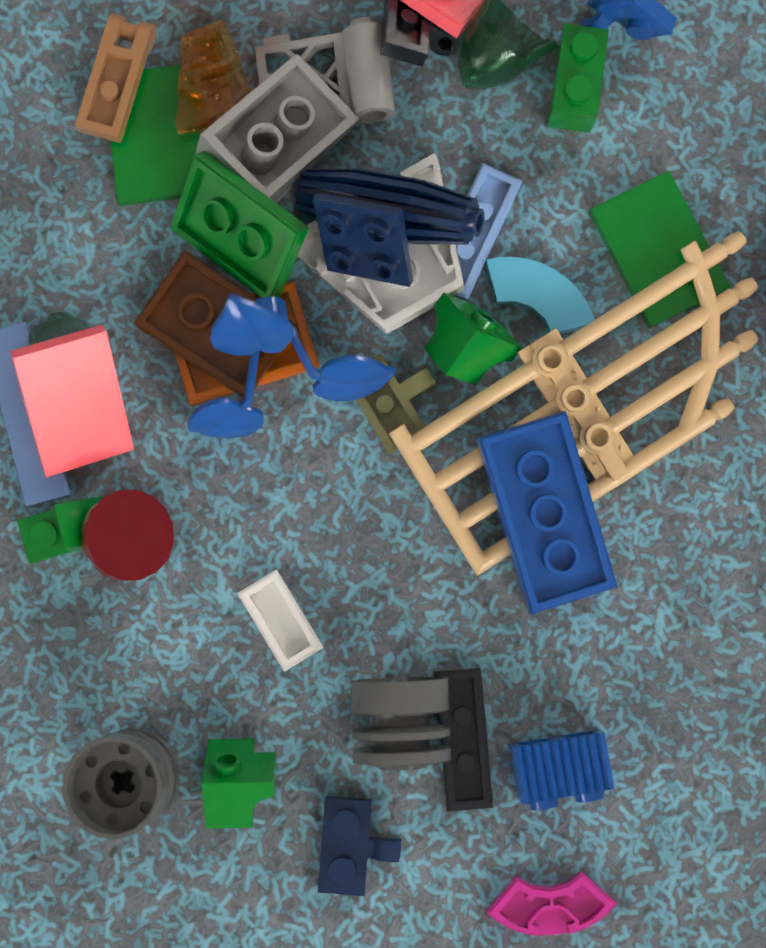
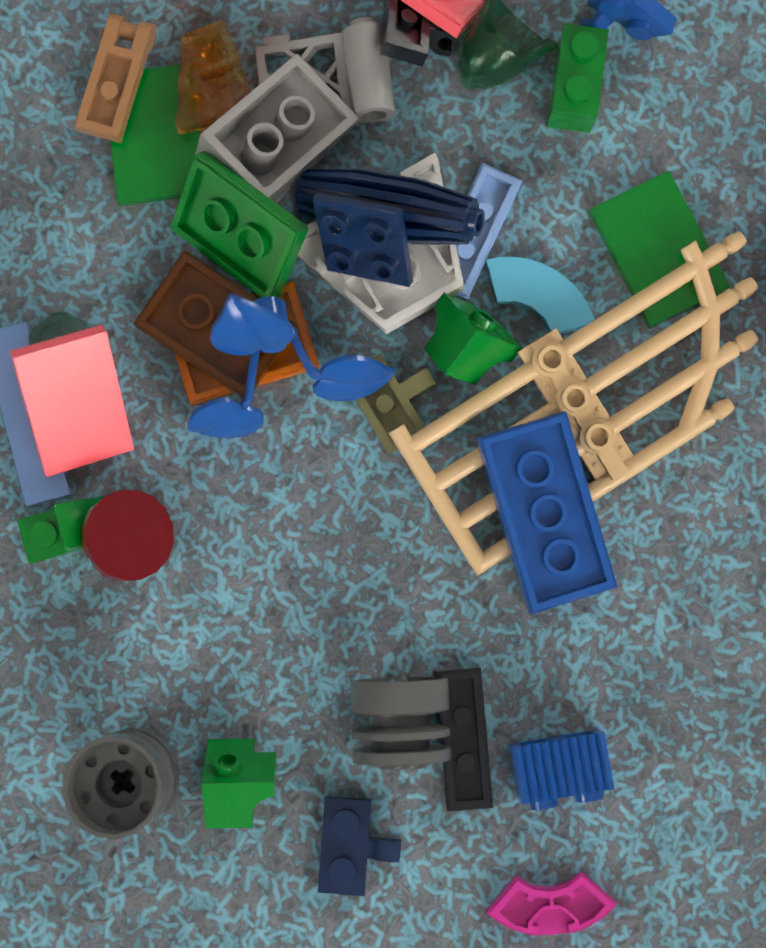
white tile [237,570,324,672] -> none

